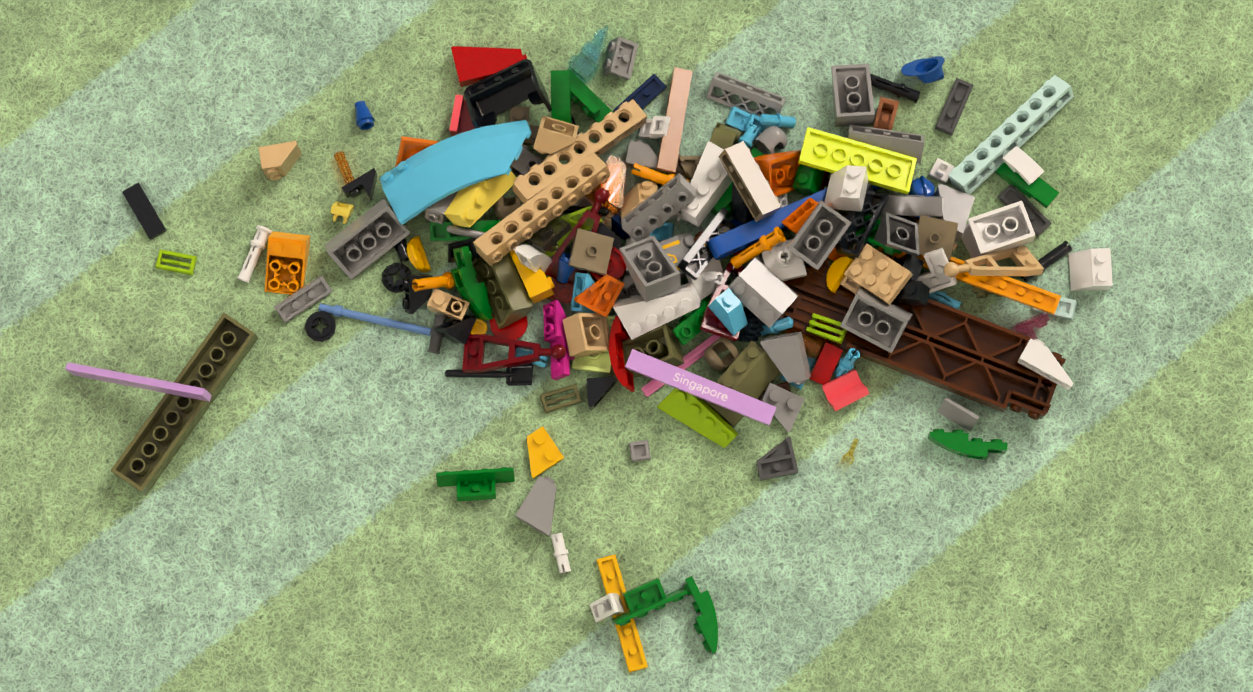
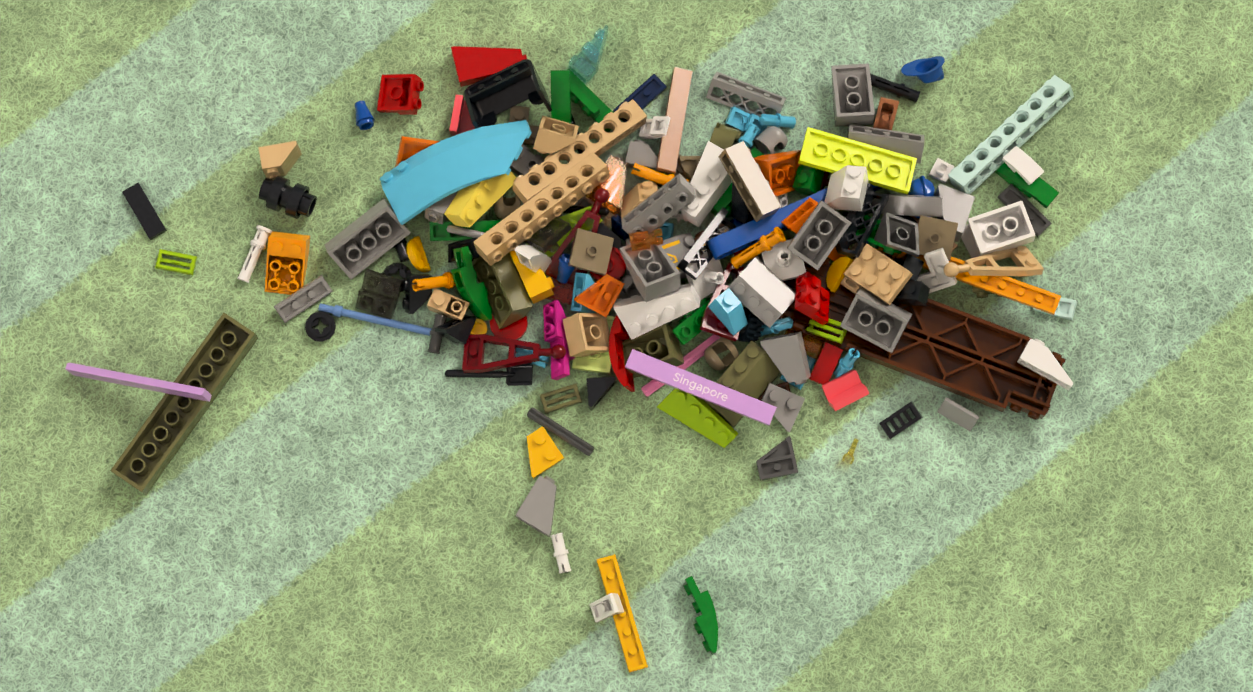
light yellow tile [330,201,354,224] -> none
clear orange axle [334,151,355,184] -> none
black slope [341,168,378,201] -> none
green bracket [436,467,515,502] -> none
light grey bracket [603,37,638,80] -> none
green bracket [612,578,688,626] -> none
light grey tile [629,440,651,462] -> none
medium azure pin [928,291,962,309] -> none
green slope [928,429,1007,460] -> none
dark grey tile [935,78,974,136] -> none
clear pink slope [1011,312,1050,340] -> none
black pin [1021,241,1072,282] -> none
white slope [1068,248,1113,291] -> none
none -> black piece [259,176,317,219]
none -> clear smoke slope [356,269,403,320]
none -> red plate [377,74,424,115]
none -> dark grey axle [527,407,594,456]
none -> clear orange plate [629,229,663,251]
none -> red plate [795,272,830,325]
none -> black slope [879,402,923,439]

